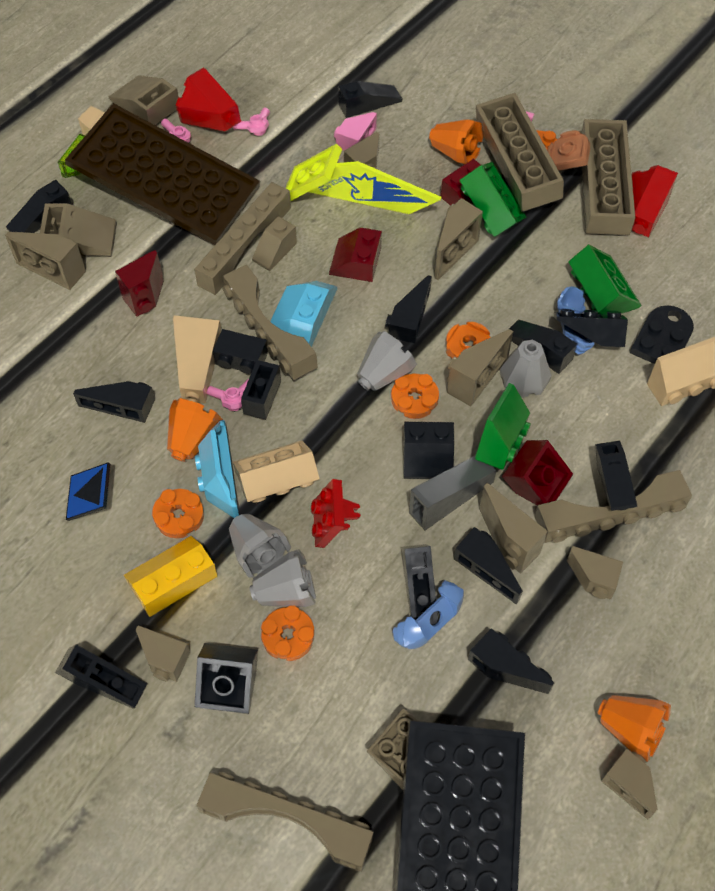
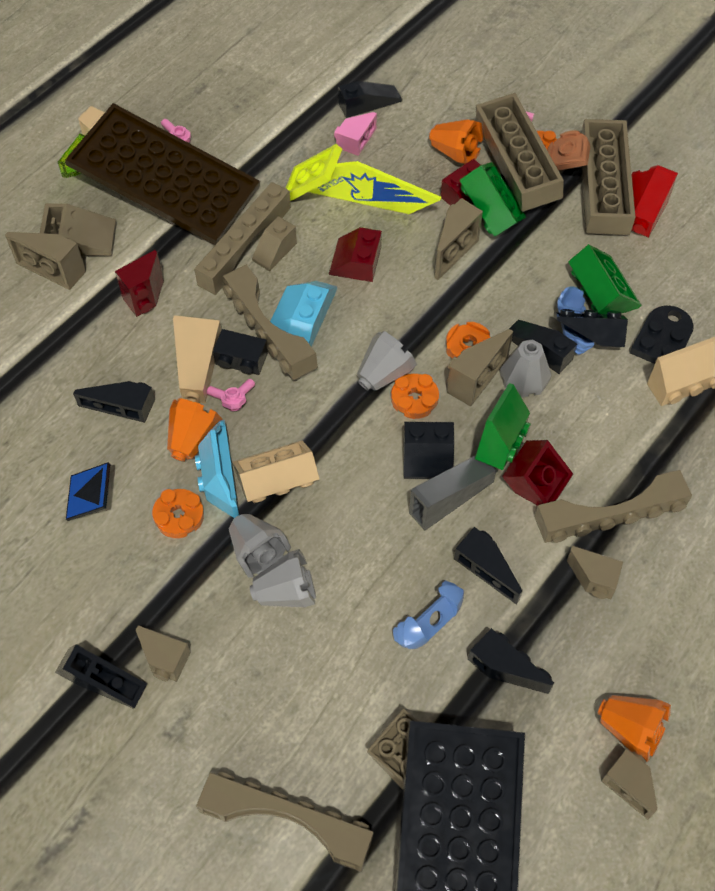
black slope [6,179,72,233] -> none
dark tan slope [109,75,178,125] -> none
yellow slope [124,536,218,617] -> none
red slope [175,68,241,131] -> none
black slope [194,643,258,714] -> none
bright pink piece [233,108,270,136] -> none
black brick [241,360,281,420] -> none
orange plate [261,606,314,661] -> none
red plate [311,479,361,548] -> none
dark tan slope [344,132,379,169] -> none
black slope [385,275,432,343] -> none
black slope [401,544,438,625] -> none
dark tan slope [479,483,548,574] -> none
black slope [595,440,637,511] -> none

